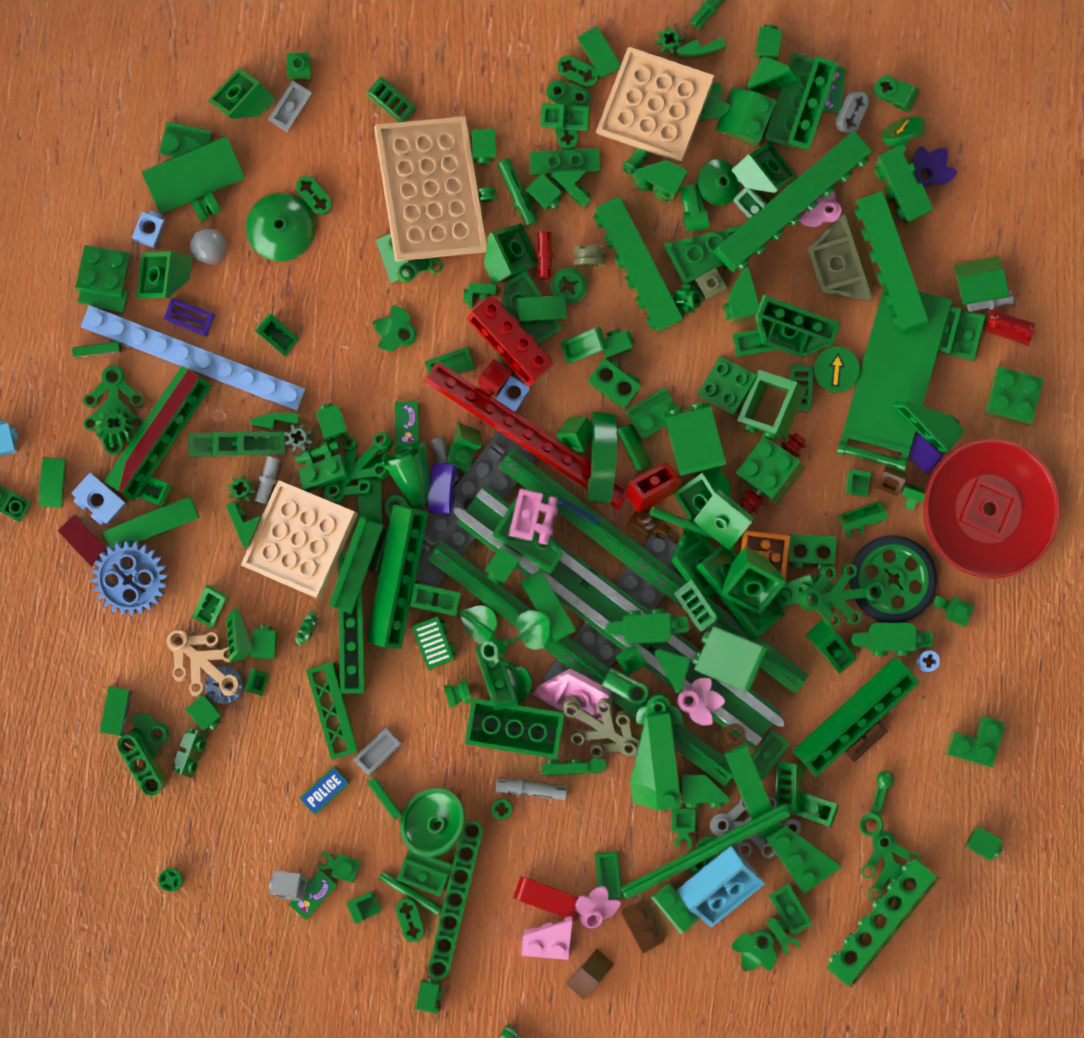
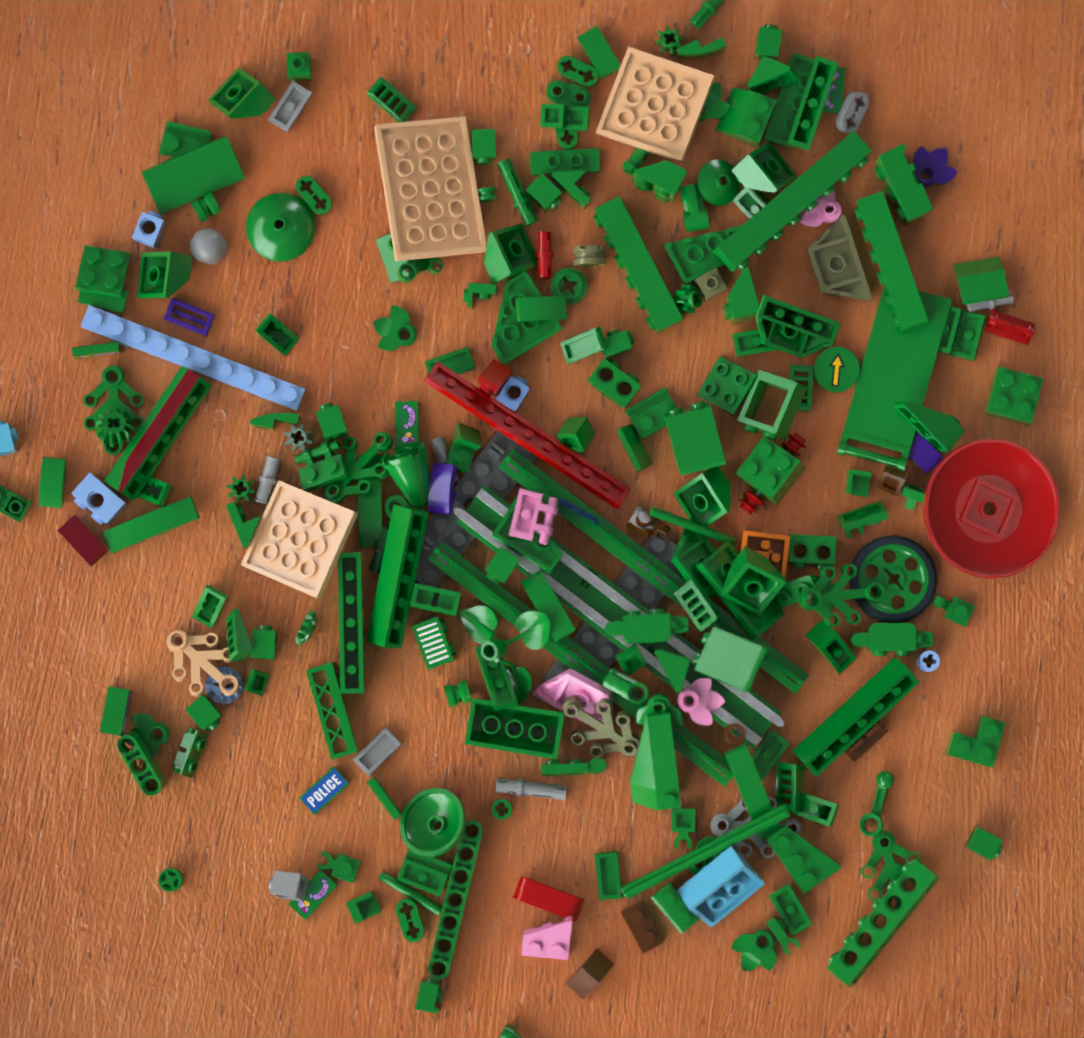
medium blue gear [91,540,168,616] -> none
green slope [188,431,285,457] -> none
green fence [328,517,383,614] -> none
red brick [466,295,554,388] -> none
bright pink plate [576,886,621,928] -> none
green slope [587,412,617,504] -> none
red brick [626,462,680,513] -> none
green slope [680,775,729,808] -> none
plate [693,489,755,550] -> none
green piece [873,76,920,112] -> none
green tile [881,116,927,147] -> none

